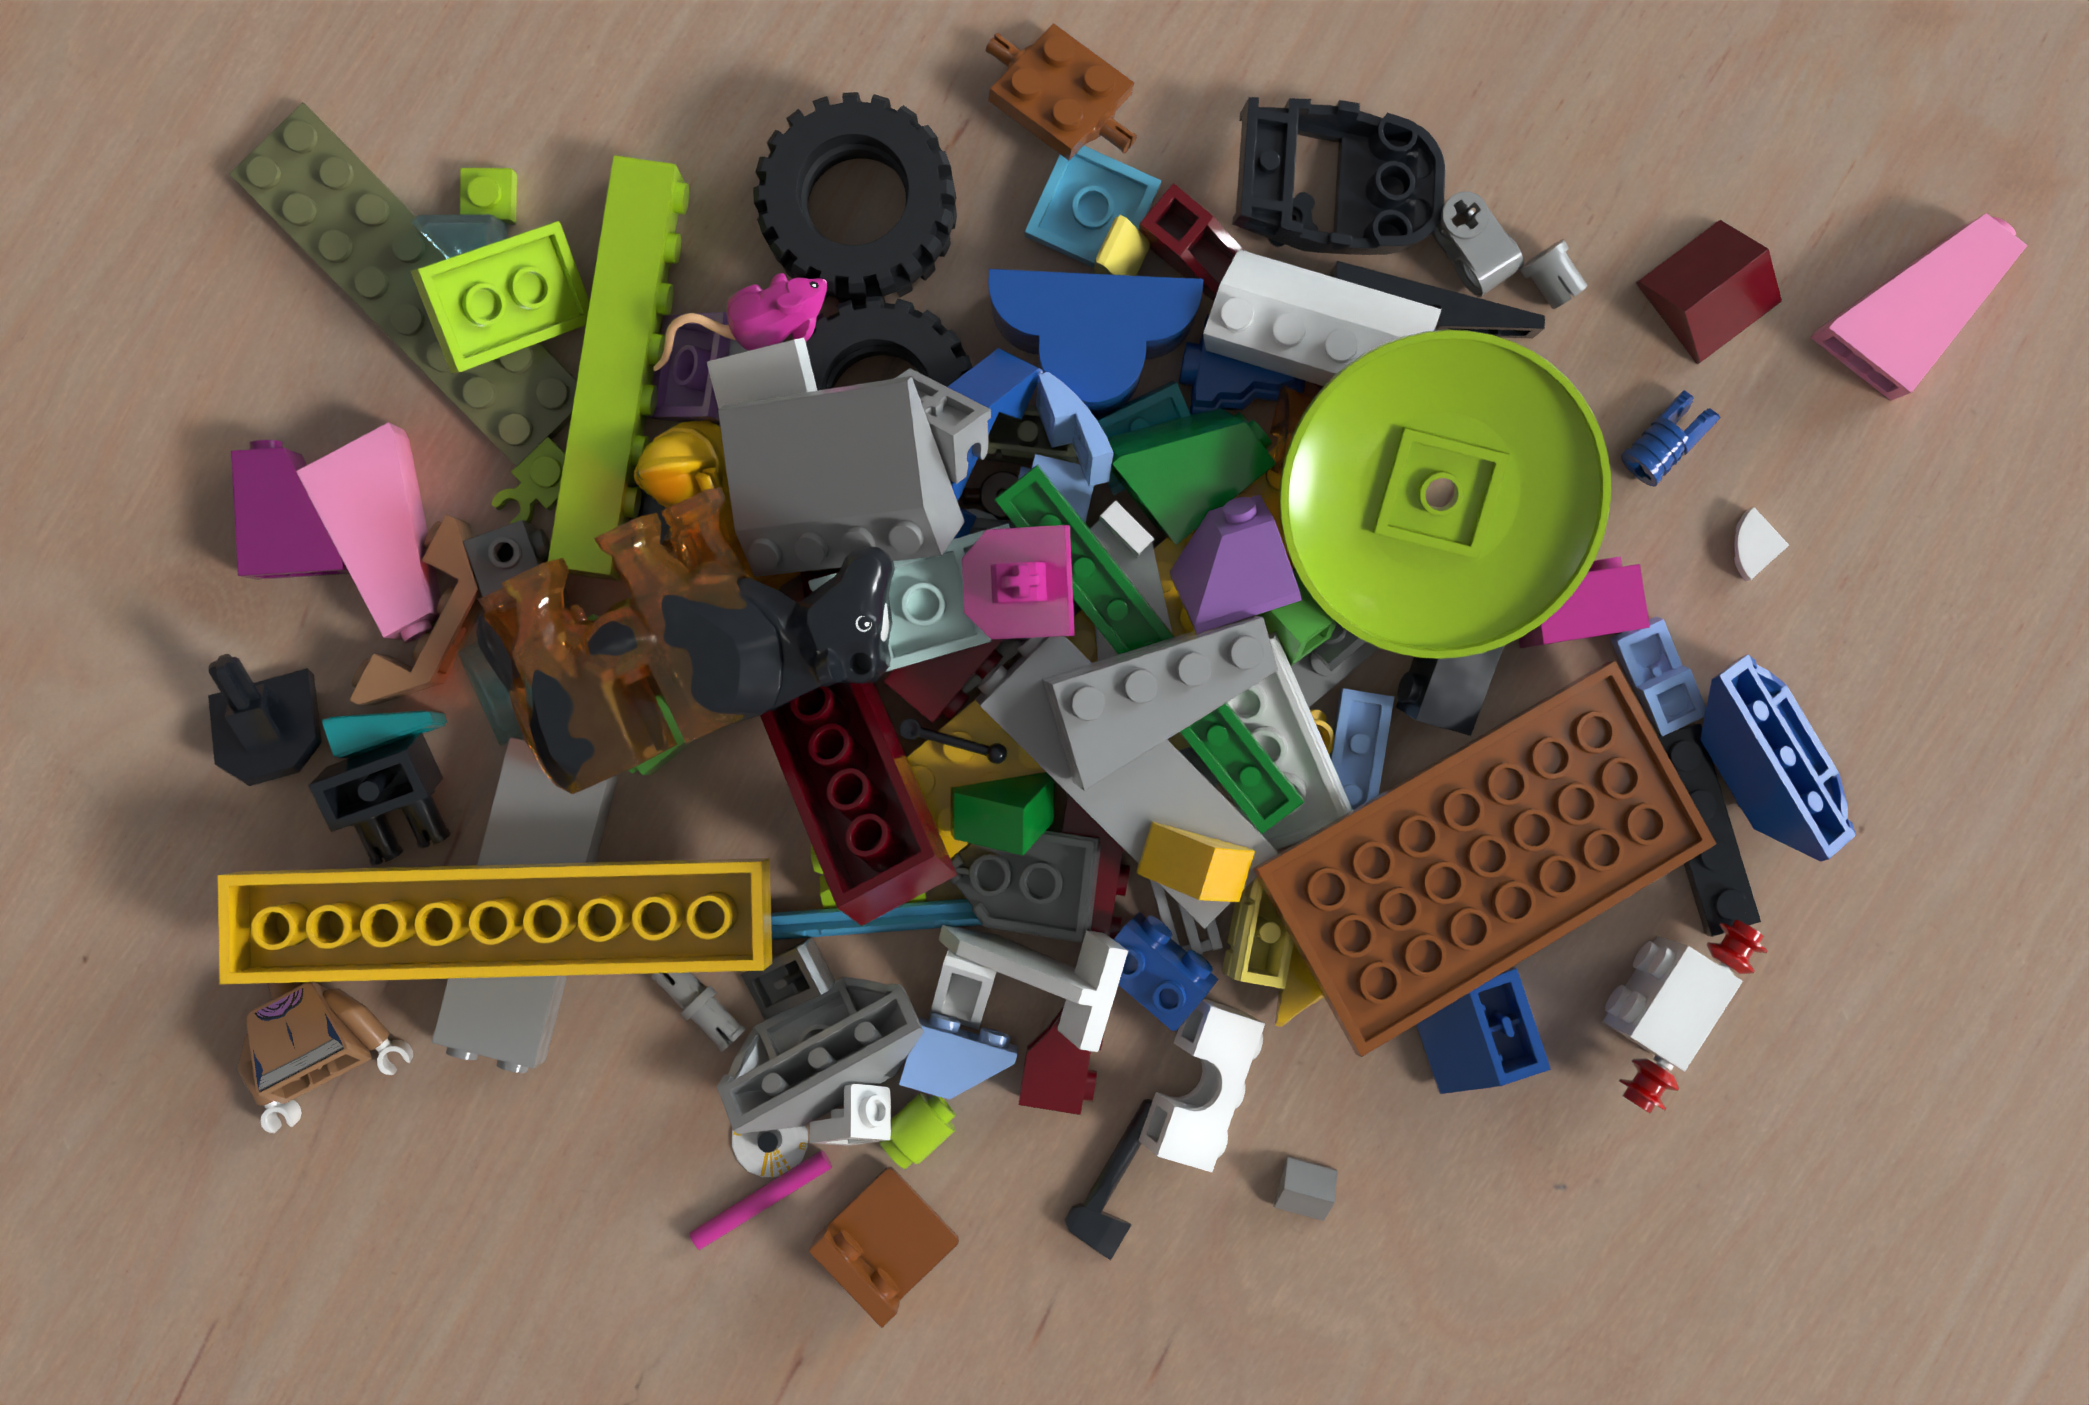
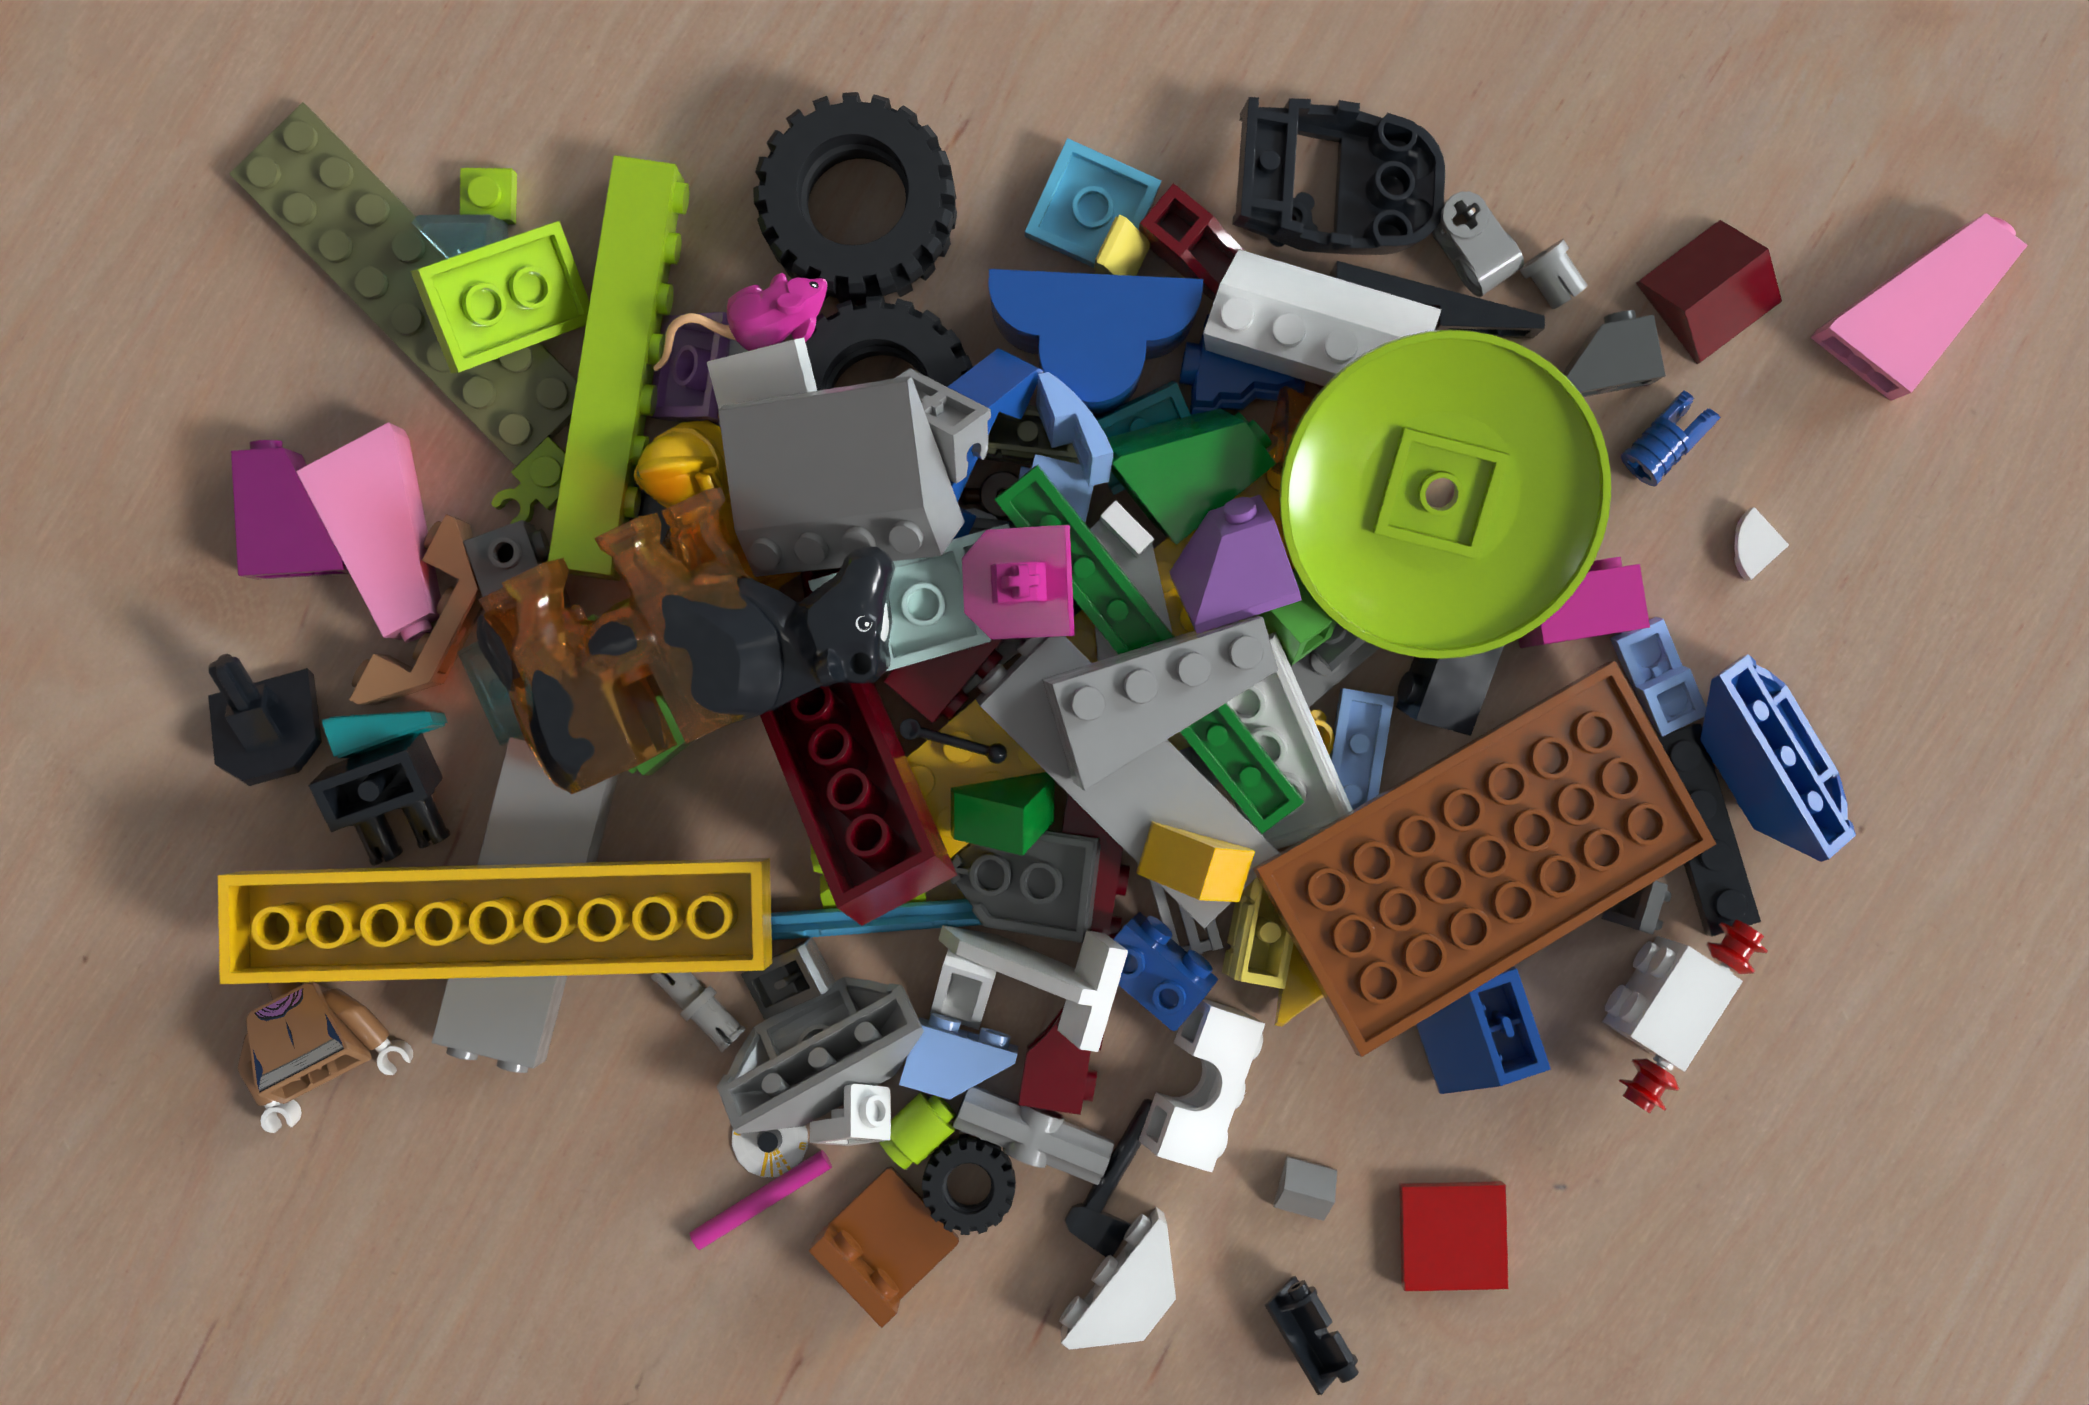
dark orange plate [986,23,1137,161] -> none
none -> black tyre [922,1134,1016,1235]
none -> light grey piece [953,1085,1114,1185]
none -> white slope [1059,1207,1176,1350]
none -> black hinge [1265,1276,1359,1395]
none -> red tile [1399,1181,1509,1291]
none -> dark grey slope [1563,310,1666,397]
none -> dark grey tile [1601,881,1671,935]

